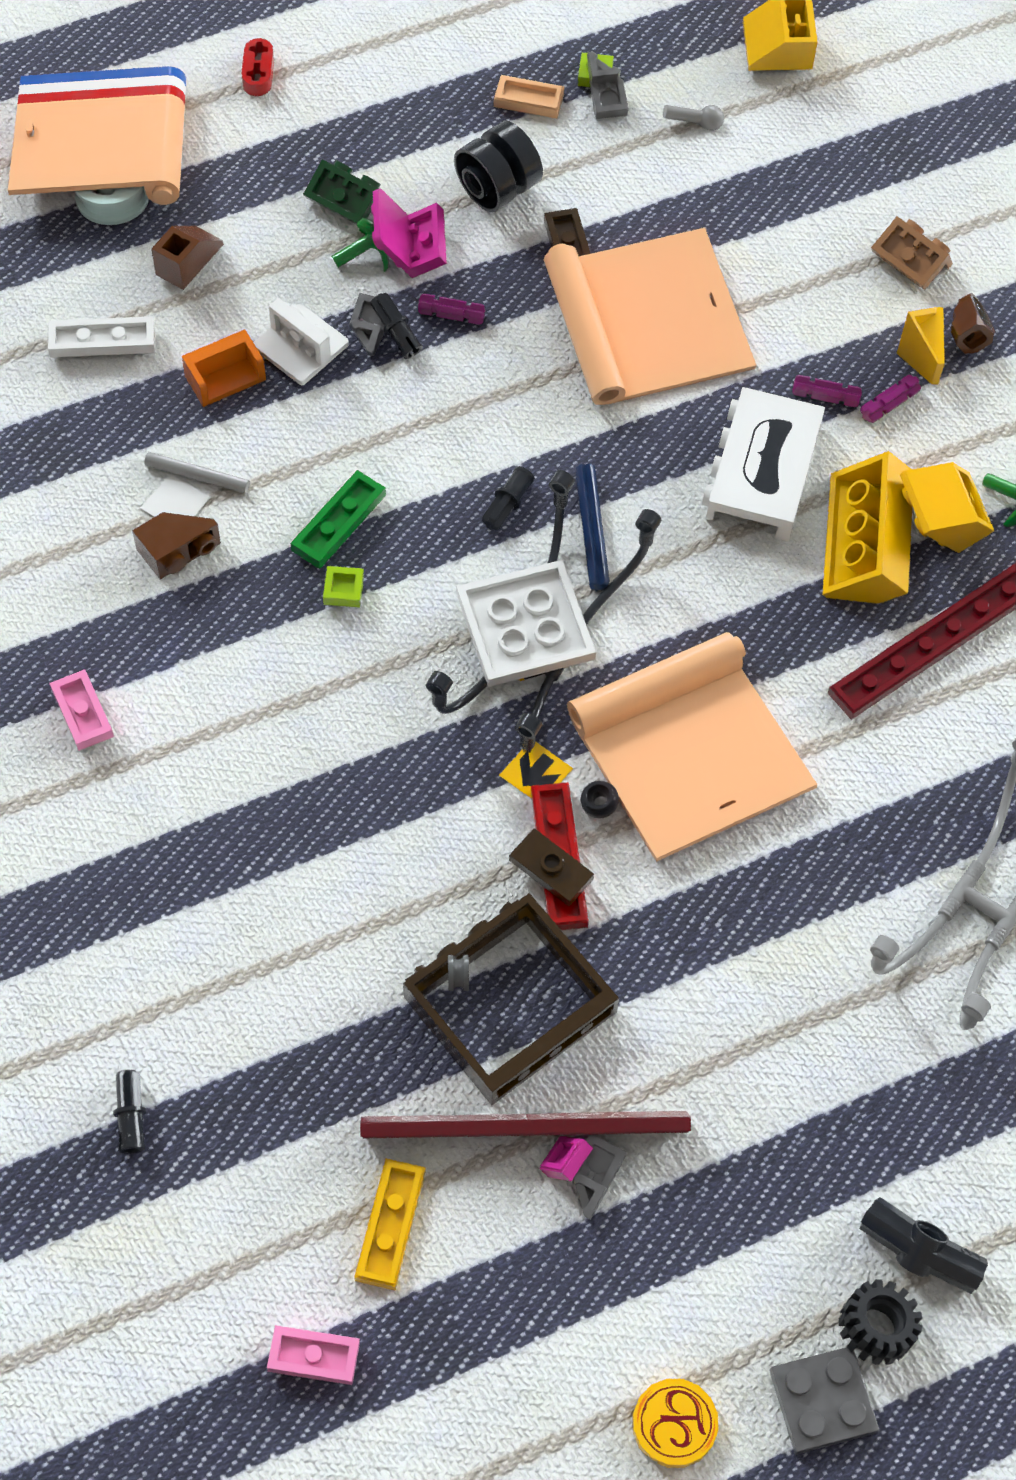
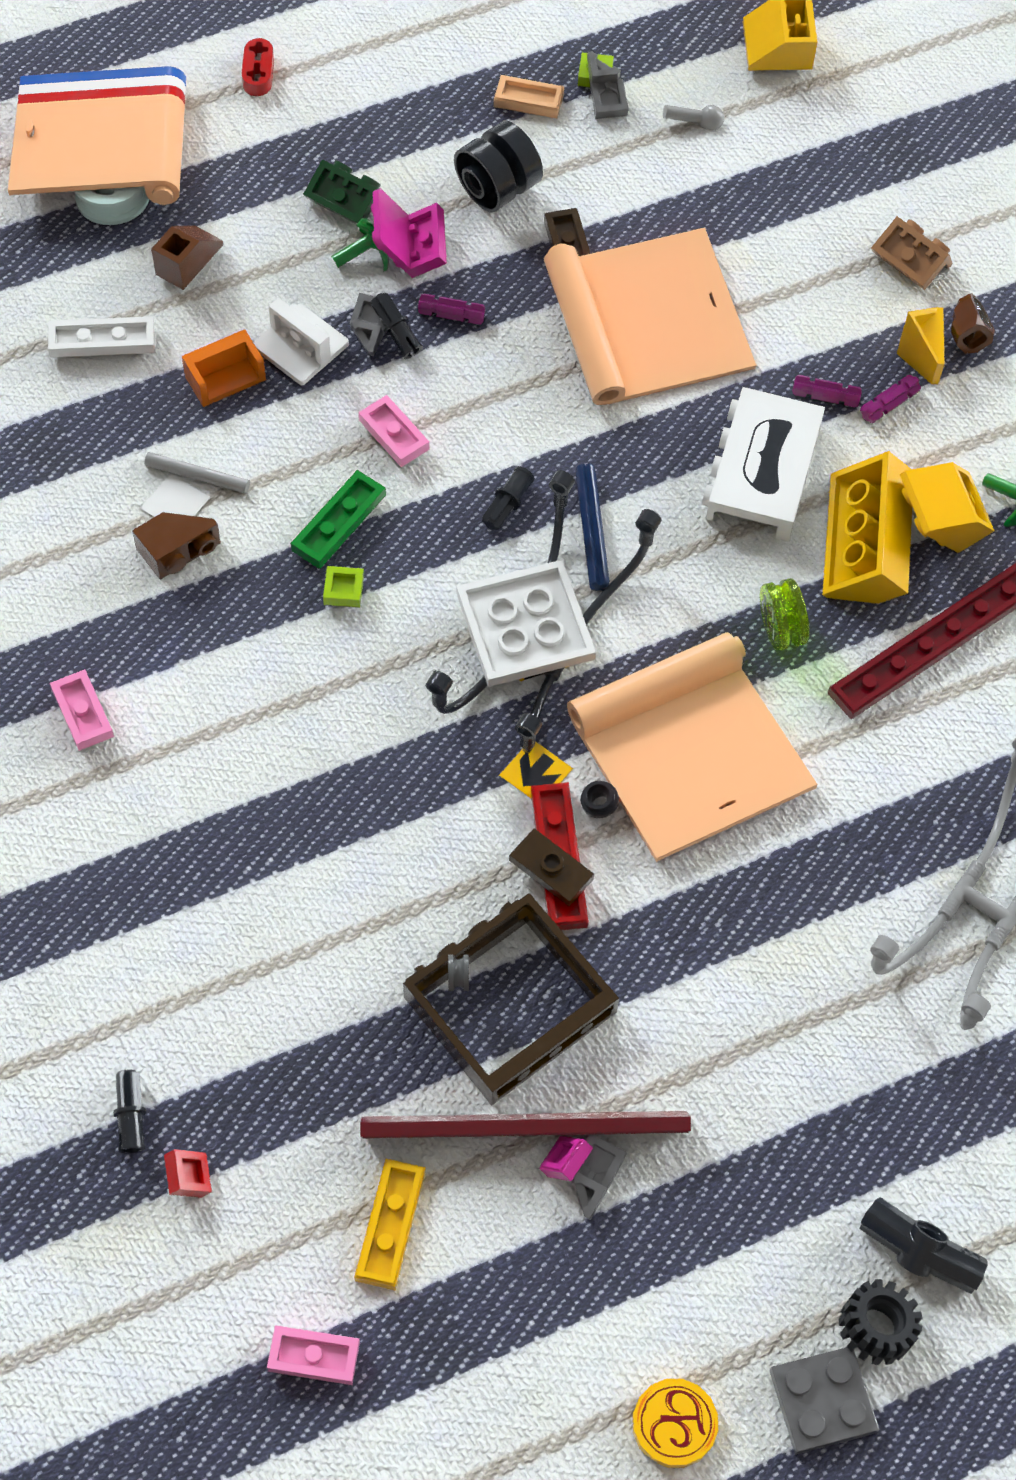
none -> plate [164,1149,212,1198]
none -> bright pink plate [358,395,429,467]
none -> clear neon green head [759,578,810,651]

